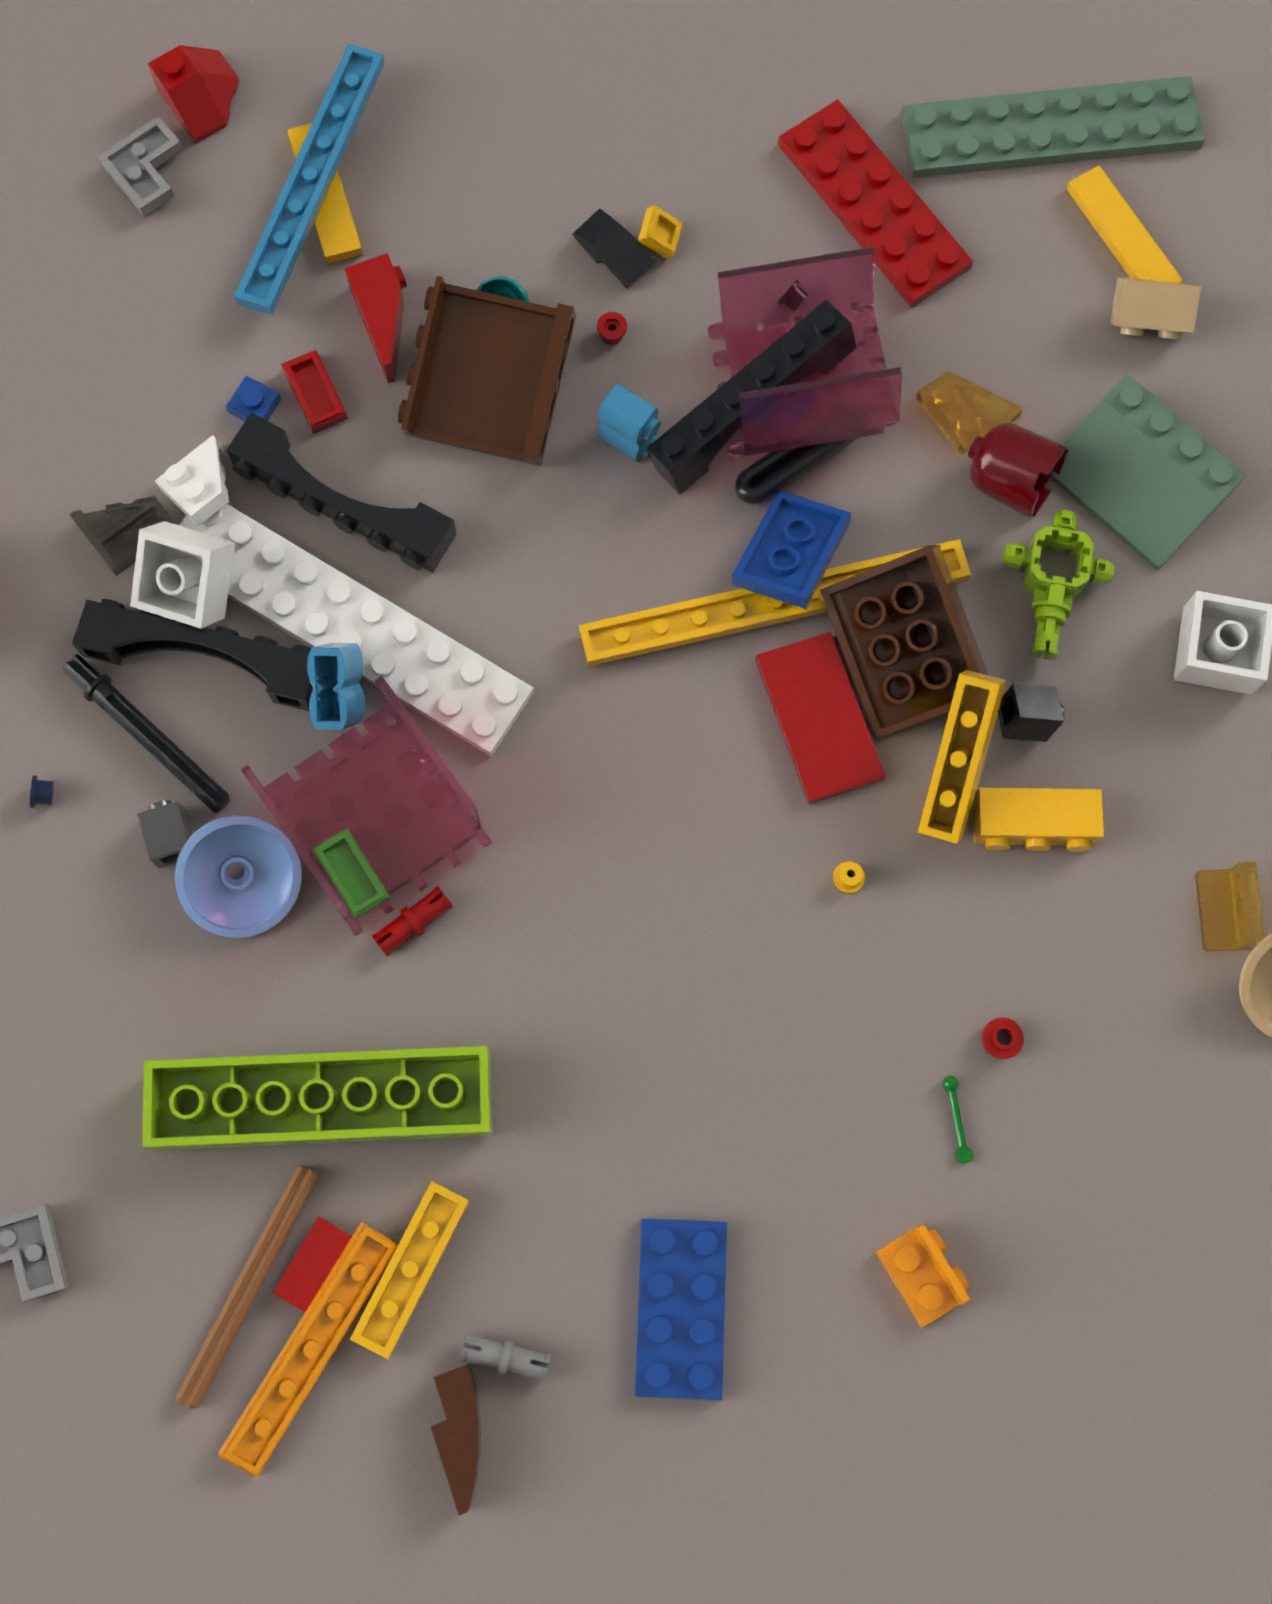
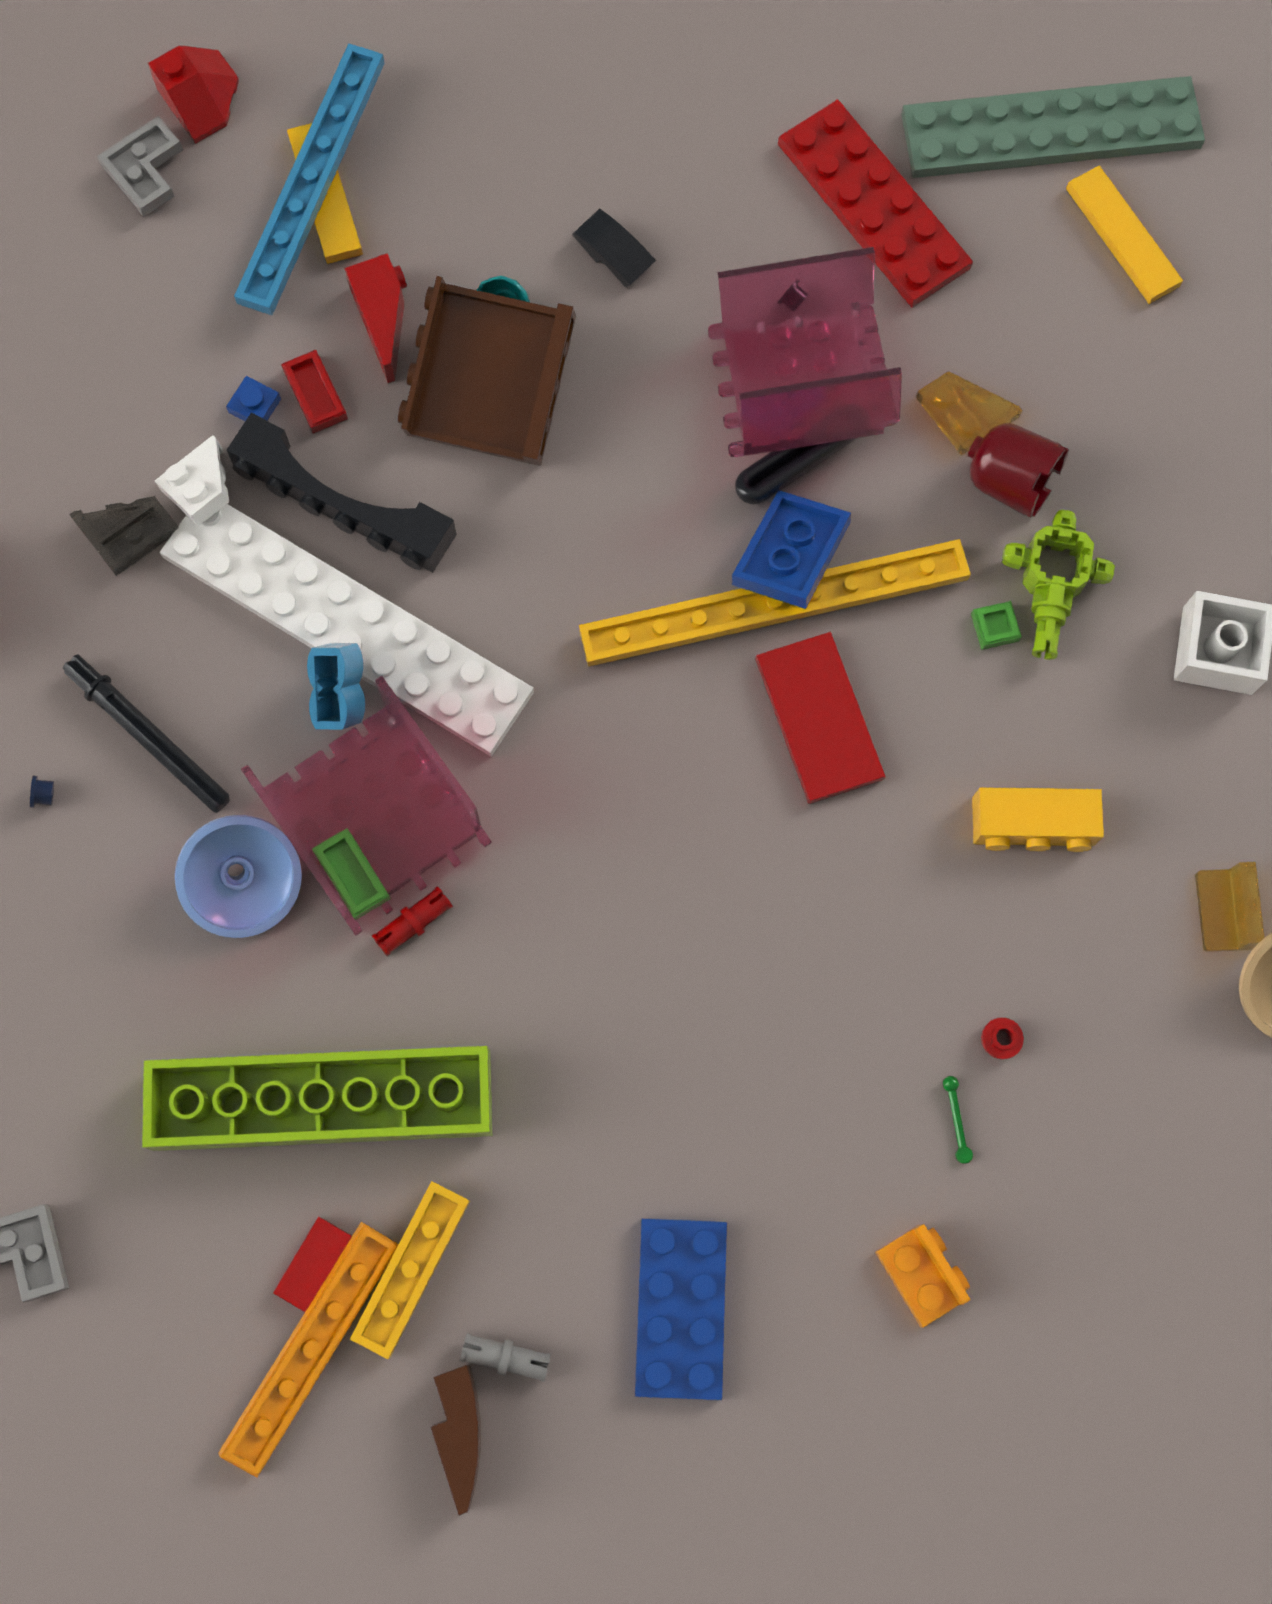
black arch [72,599,314,711] -> none
white brick [130,521,235,629] -> none
dark grey brick [137,800,192,868] -> none
medium nougat axle [176,1165,318,1409] -> none
red piece [597,312,627,345] -> none
dark azure brick [598,383,661,462] -> none
yellow tile [638,205,683,259] -> none
black arch [647,300,857,495] -> none
reddish brown slope [820,545,989,739] -> none
yellow piece [833,861,865,894] -> none
yellow brick [917,670,1007,844] -> none
black brick [998,683,1065,742] -> none
sand green slope [1050,374,1246,571] -> none
tan piece [1110,277,1202,339] -> none
none -> bright green tile [971,601,1022,650]

